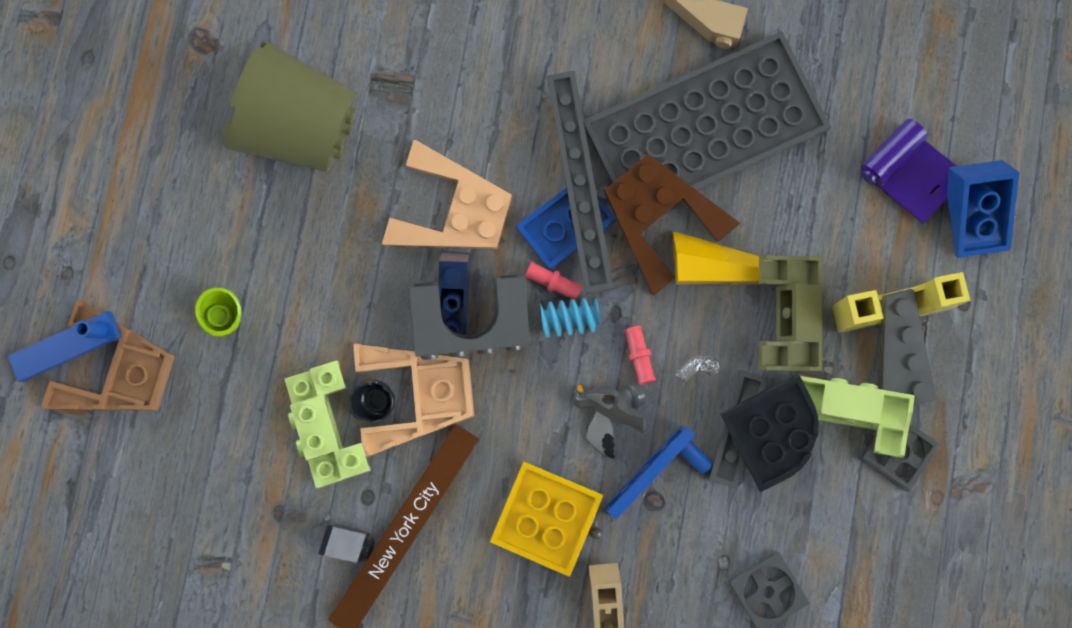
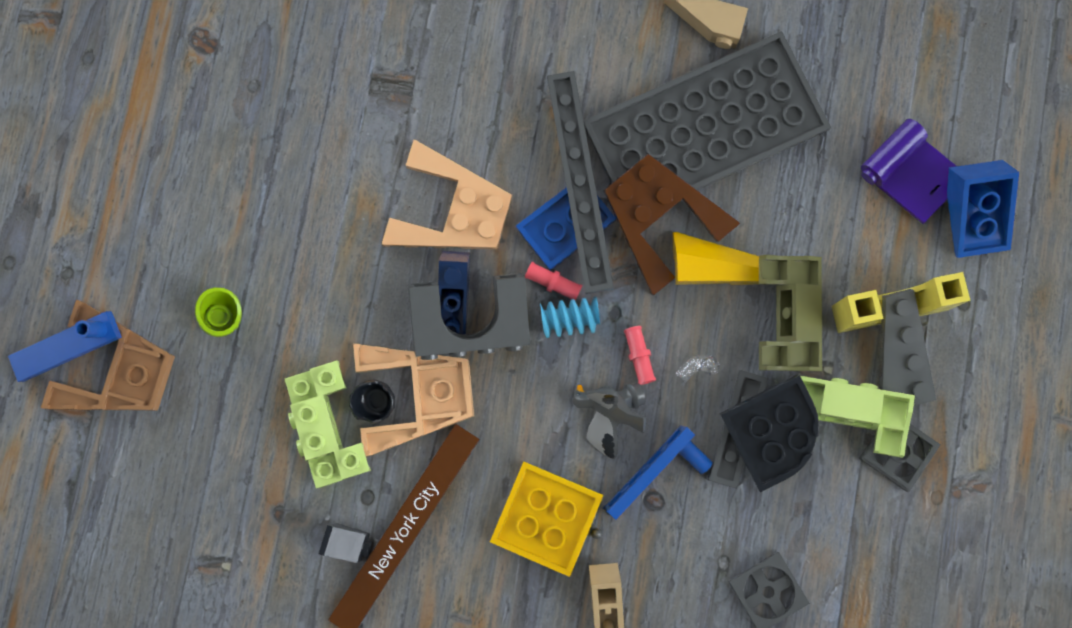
olive cone [223,41,358,172] -> none

